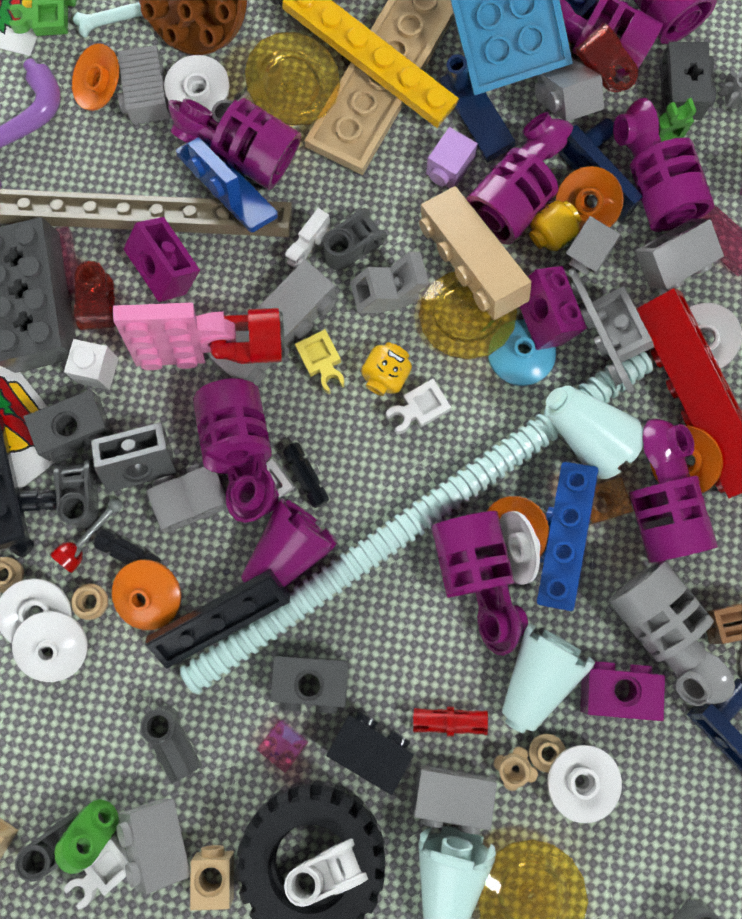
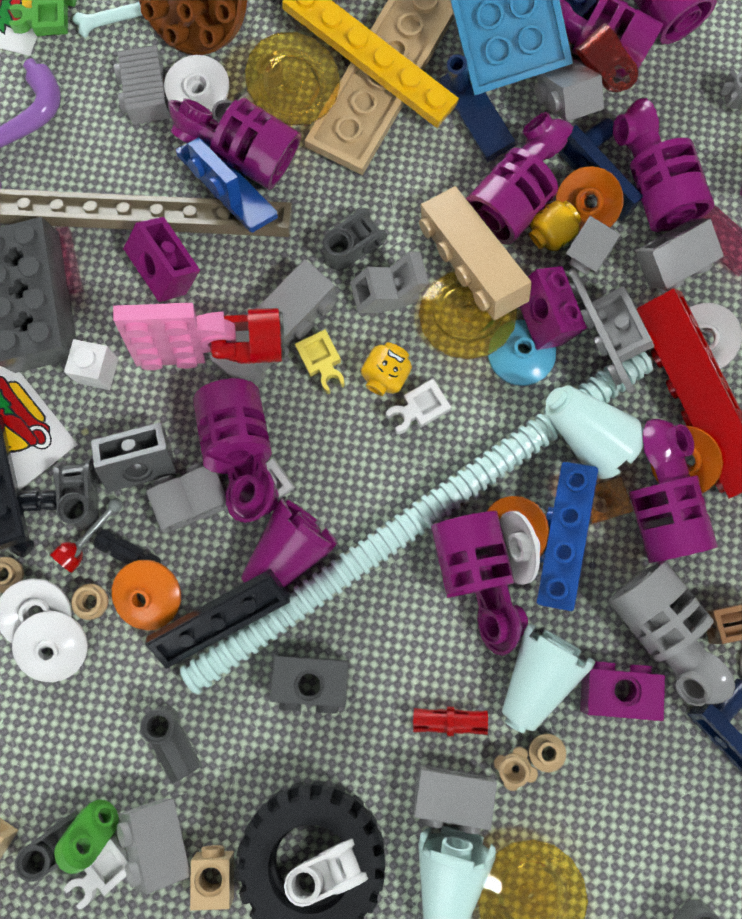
dark grey brick [23,390,114,462] -> none
orange dish [72,43,119,111] -> none
clear red piece [74,261,116,331] -> none
clear pink tile [256,718,309,773] -> none
black axle [283,442,329,508] -> none
white plate [285,208,331,268] -> none
black piece [326,711,414,795] -> none
lavender brick [426,127,478,188] -> none
white dish [547,745,622,823] -> none
bright green plate [658,98,696,142] -> none
dark grey brick [659,42,716,120] -> none

